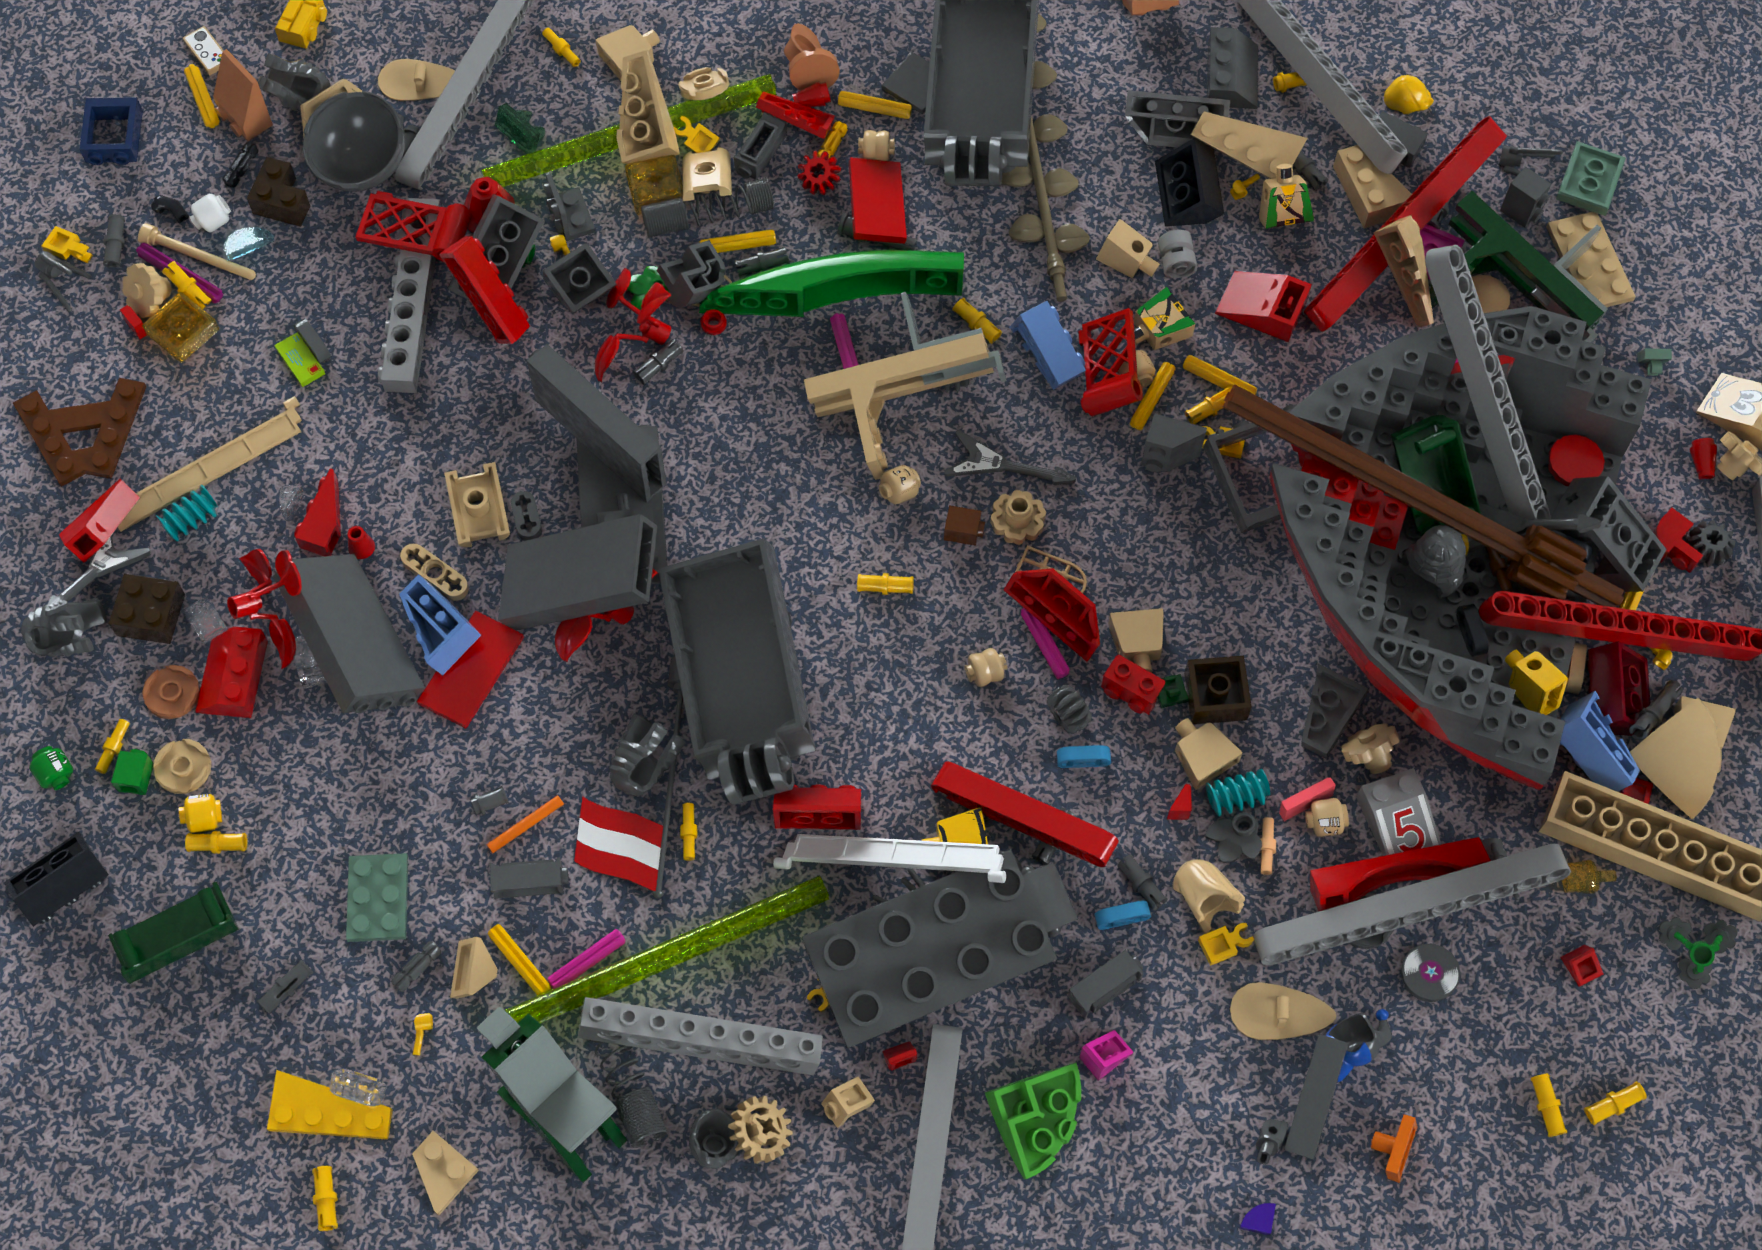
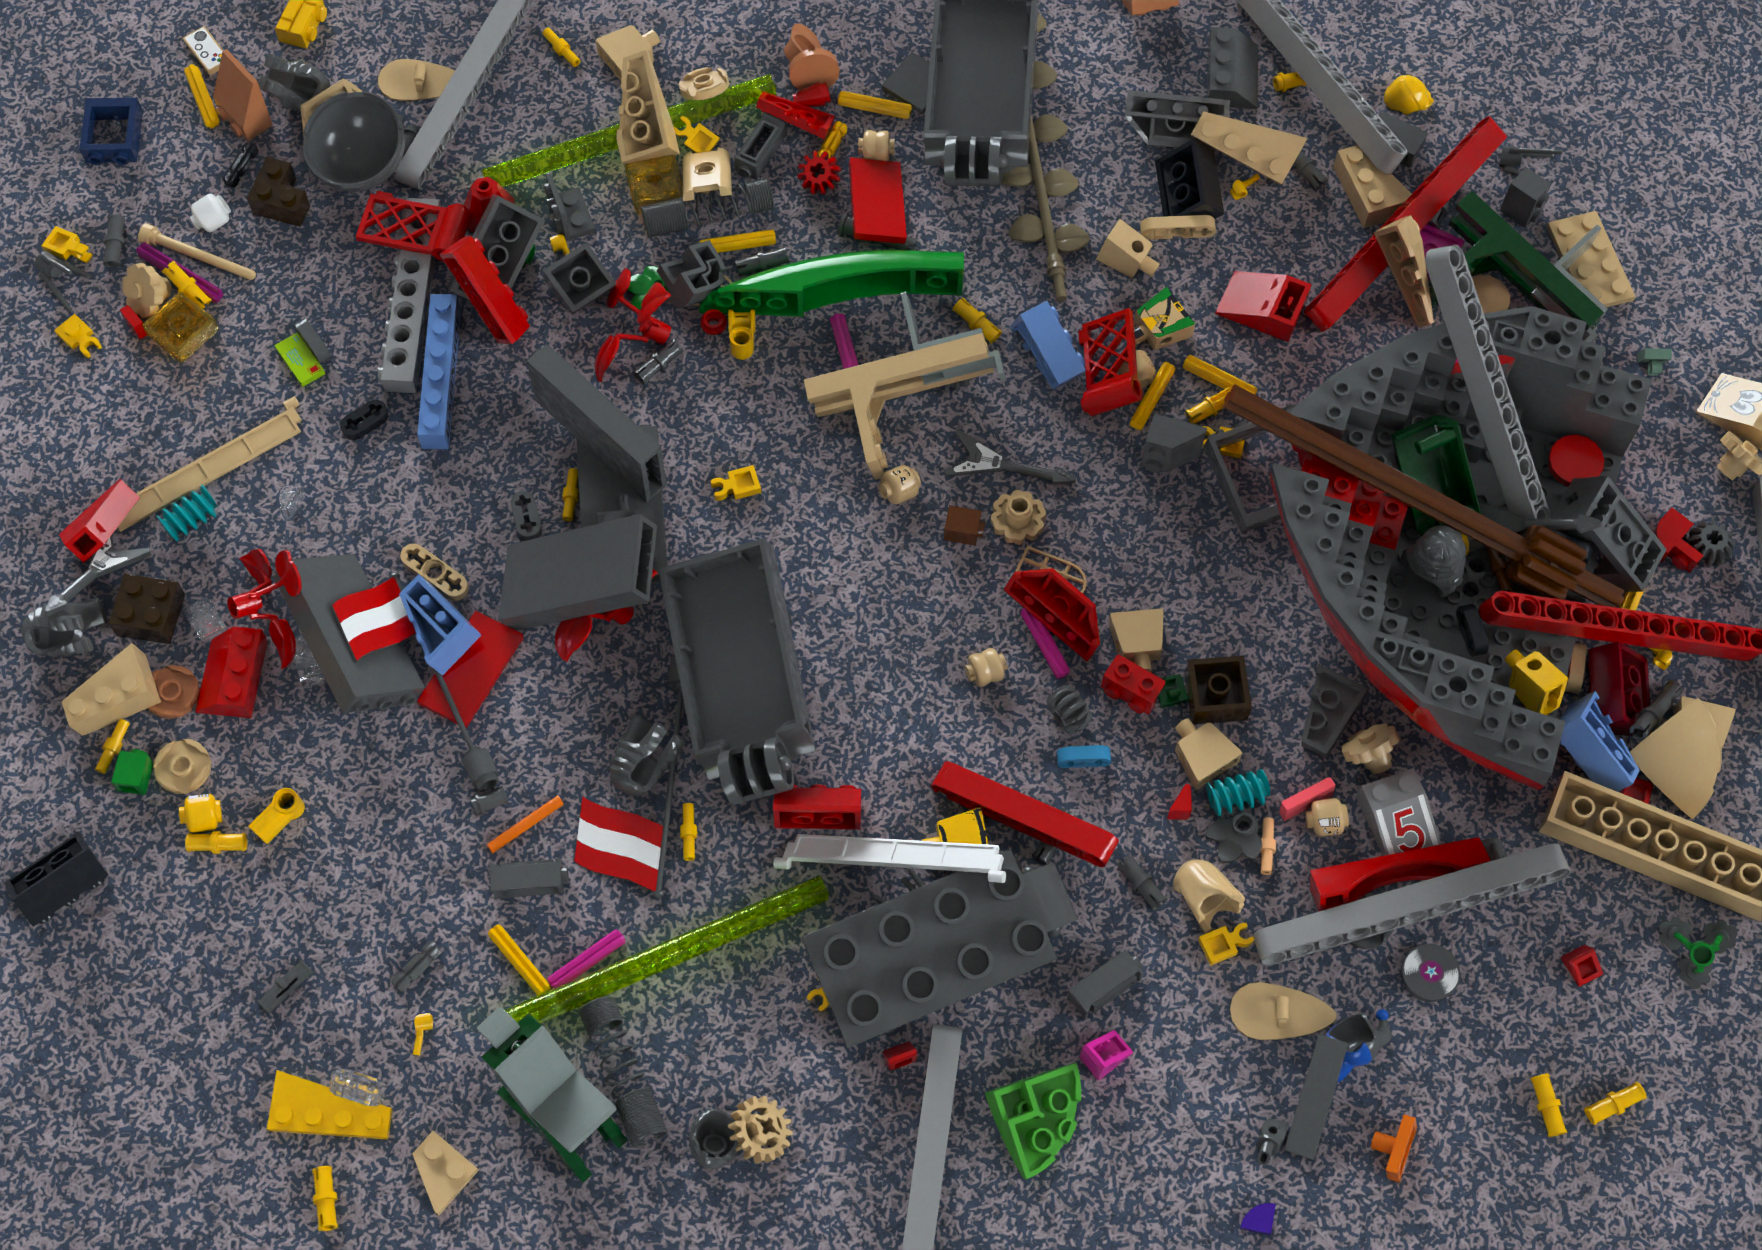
reddish brown plate [13,378,147,487] -> none
green head [29,746,74,790] -> none
dark green piece [108,882,239,984] -> none
black arm [151,195,189,223] -> none
clear light blue tile [224,227,274,261] -> none
red slope [294,468,341,556] -> none
sand green plate [346,853,408,942] -> none
red cone [348,526,375,559] -> none
tan piece [444,462,510,547] -> none
tan slope [450,937,498,999] -> none
clear green tile [495,103,545,156] -> none
light grey brick [577,997,823,1076] -> none
tan bracket [822,1076,875,1128] -> none
yellow pin [857,573,914,595] -> none
dark azure beam [1094,901,1151,930] -> none
light grey wheel [1158,230,1198,278] -> none
torso [1259,164,1314,228] -> none
sand green tile [1556,141,1626,216] -> none
clear yellow piece [1562,860,1617,894] -> none
red cone [1689,438,1717,479] -> none
none -> yellow plate [54,314,102,358]
none -> tan wedge [62,643,161,736]
none -> yellow piece [248,788,305,844]
none -> flag [331,572,499,791]
none -> black beam [340,400,388,440]
none -> medium blue brick [417,294,461,449]
none -> yellow bar [562,468,579,522]
none -> yellow plate [710,465,761,501]
none -> yellow piece [728,309,756,360]
none -> tan beam [1140,215,1216,240]

